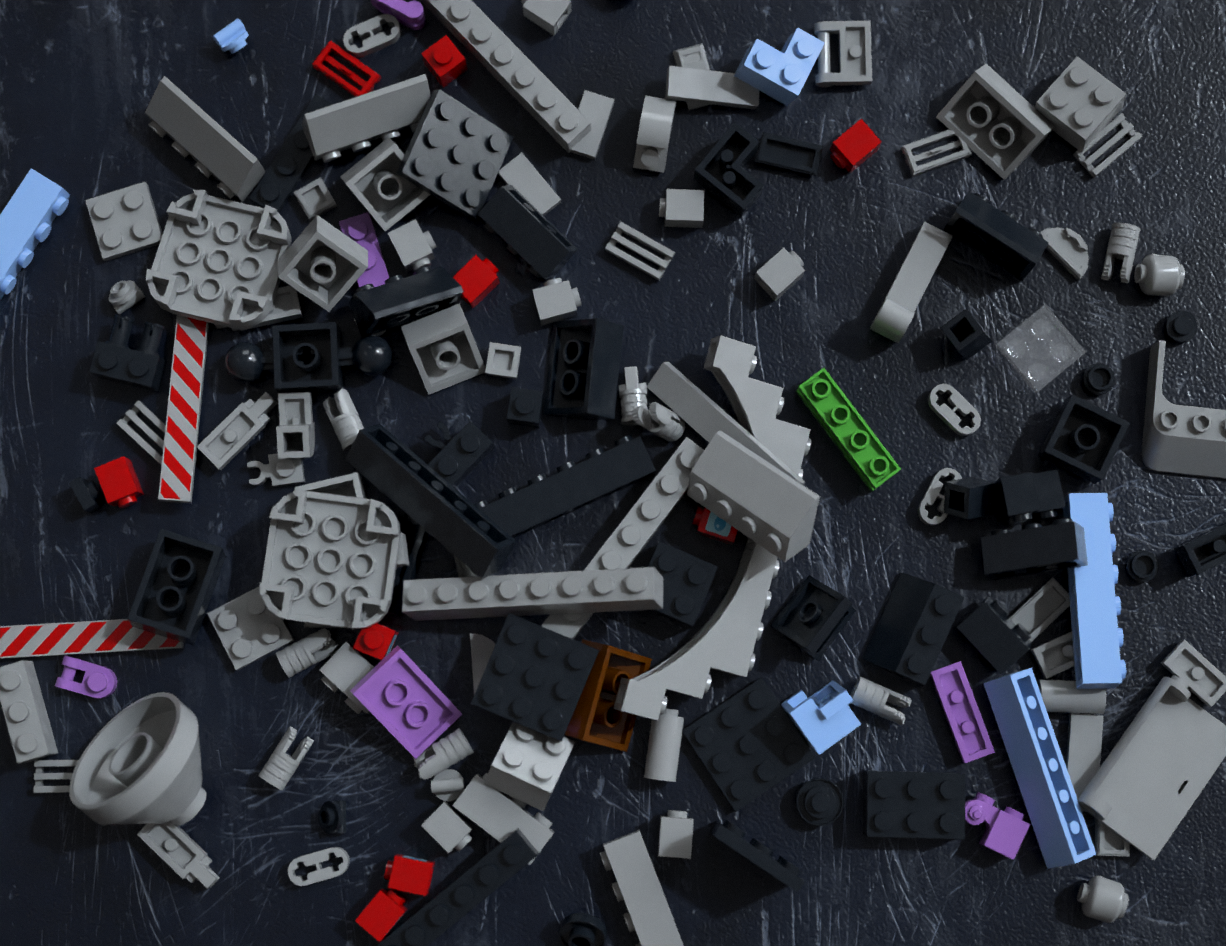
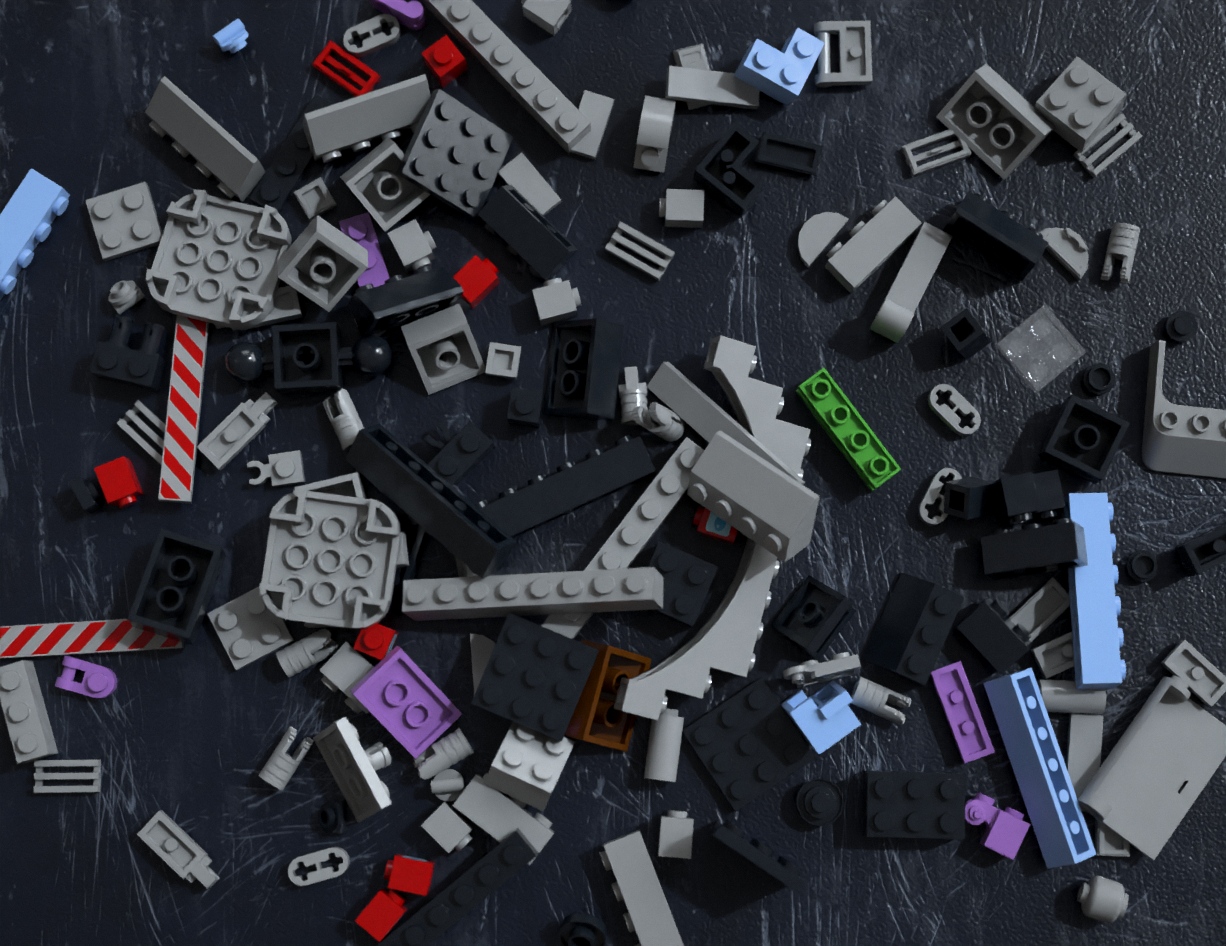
light grey cone [69,692,206,826] -> none
light grey brick [276,391,315,459] -> none
light grey brick [754,248,805,301] -> none
red brick [830,119,882,173] -> none
light grey head [1134,254,1185,296] -> none
none -> light grey plate [313,717,392,823]
none -> light grey hinge [783,652,861,688]
none -> light grey tile [797,212,849,268]
none -> light grey brick [825,196,922,293]

